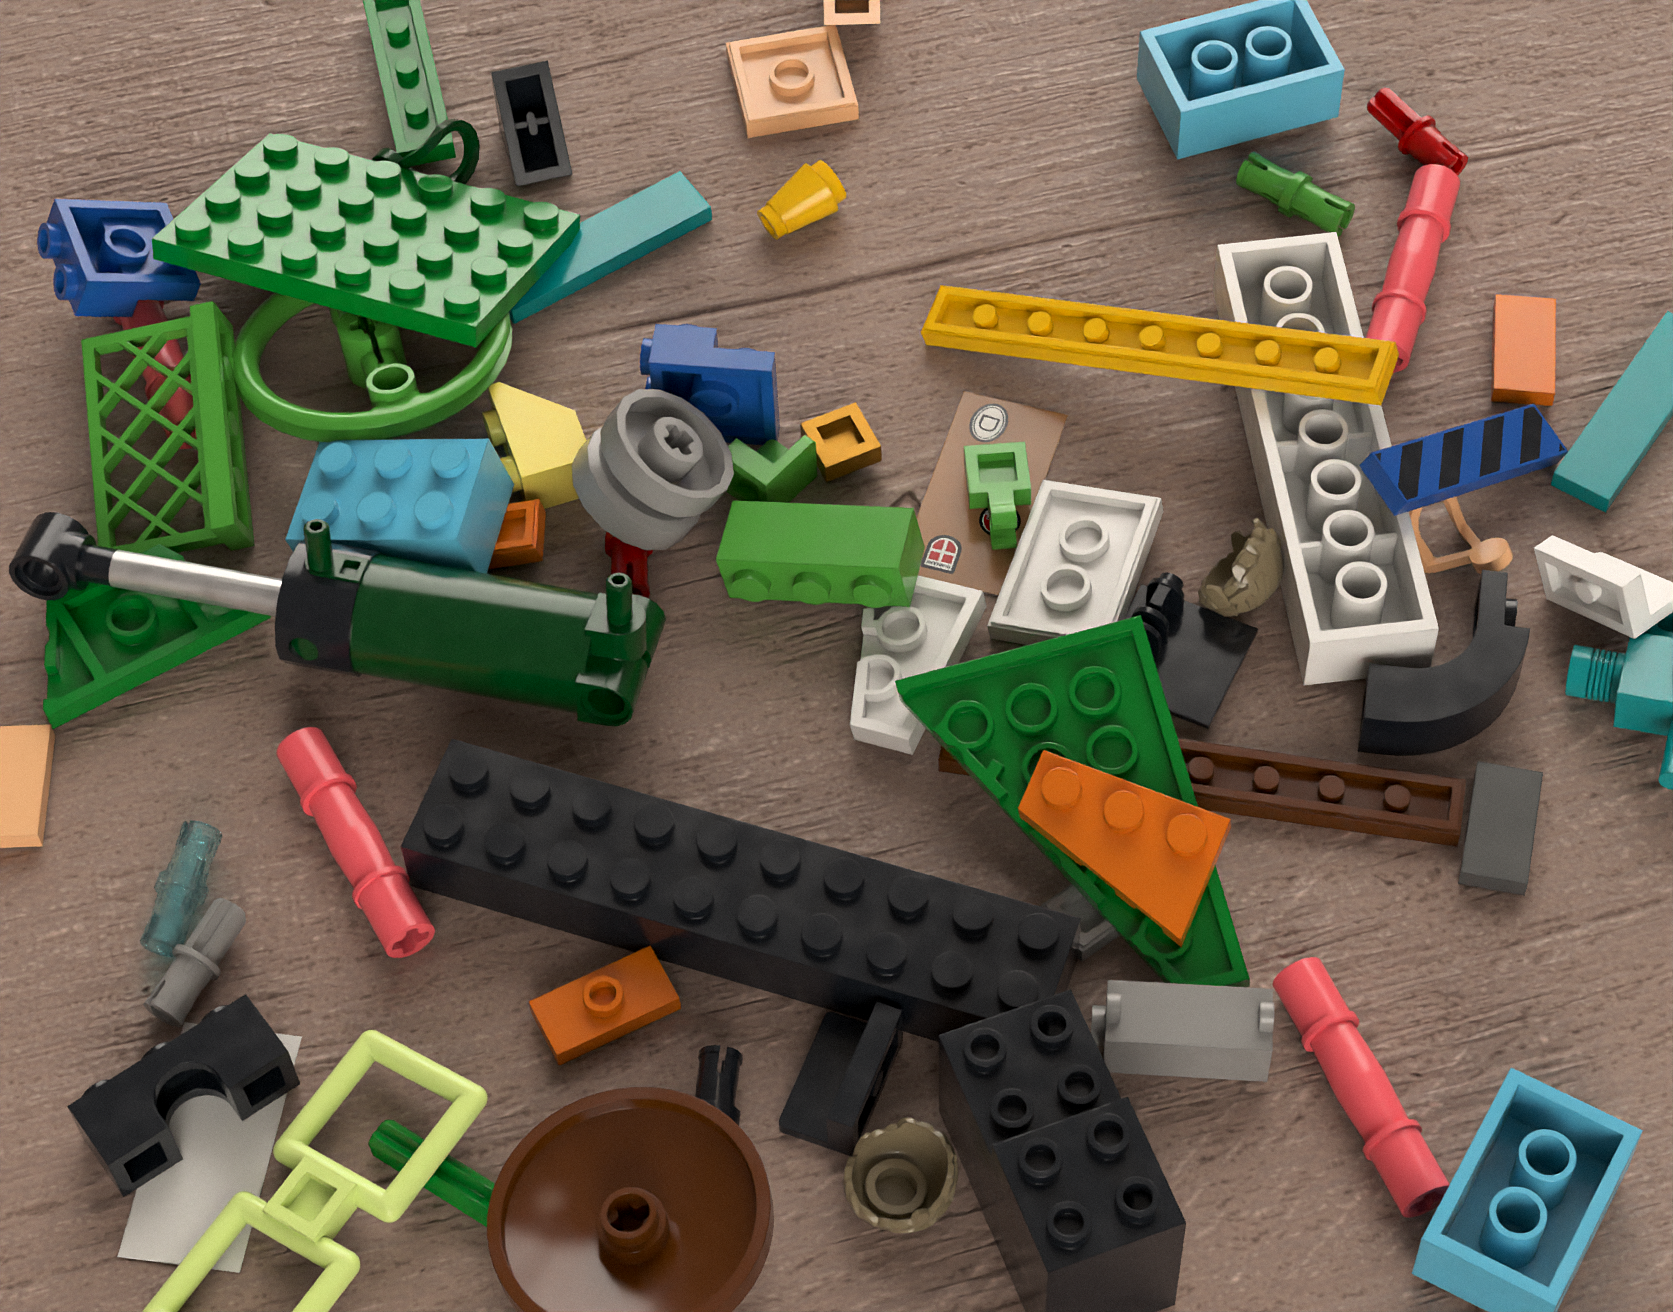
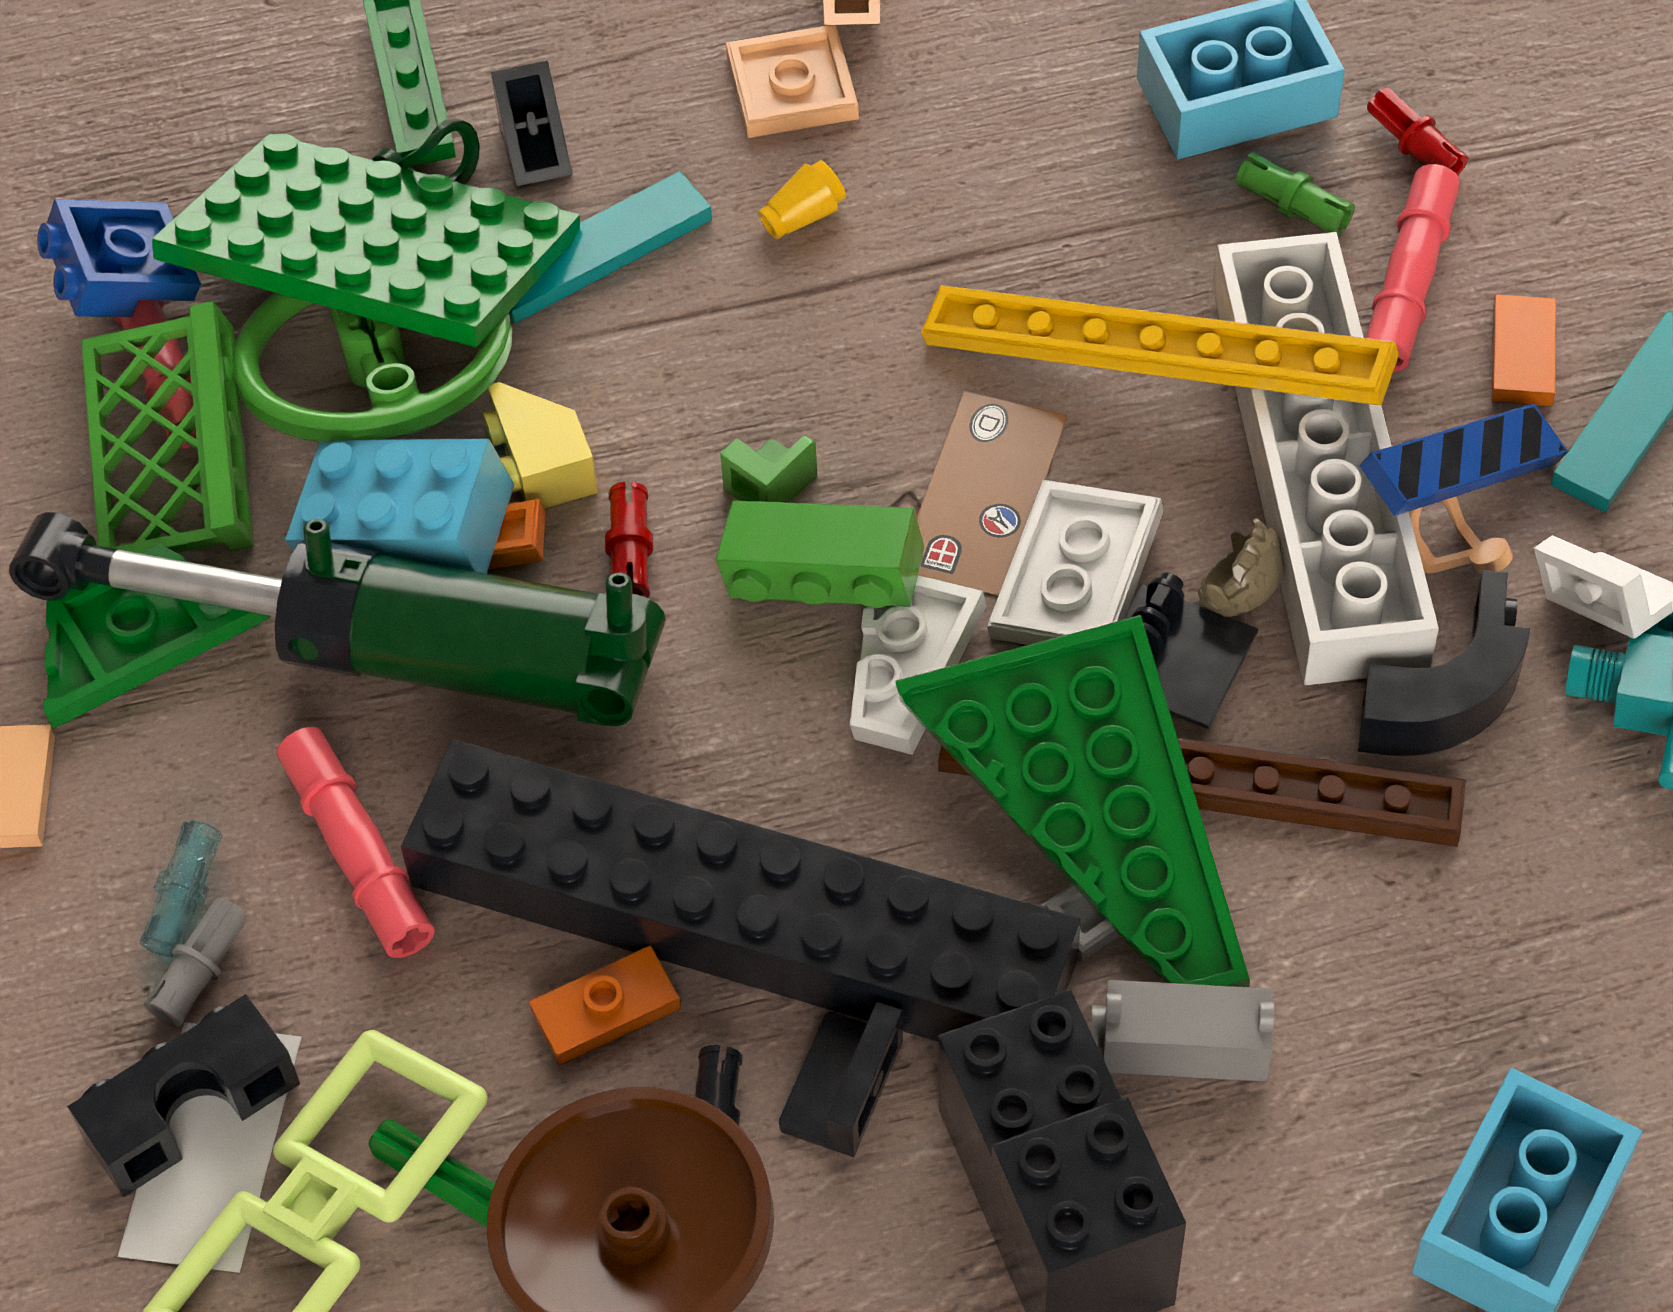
light grey wheel [572,389,734,550] -> none
blue plate [640,324,780,445] -> none
plate [800,402,882,482] -> none
dark tan hair [843,1117,958,1234] -> none
bright green plate [964,441,1031,550] -> none
orange wing [1018,750,1231,947] -> none
coral piece [1273,957,1450,1218] -> none
dark grey tile [1458,761,1543,896] -> none

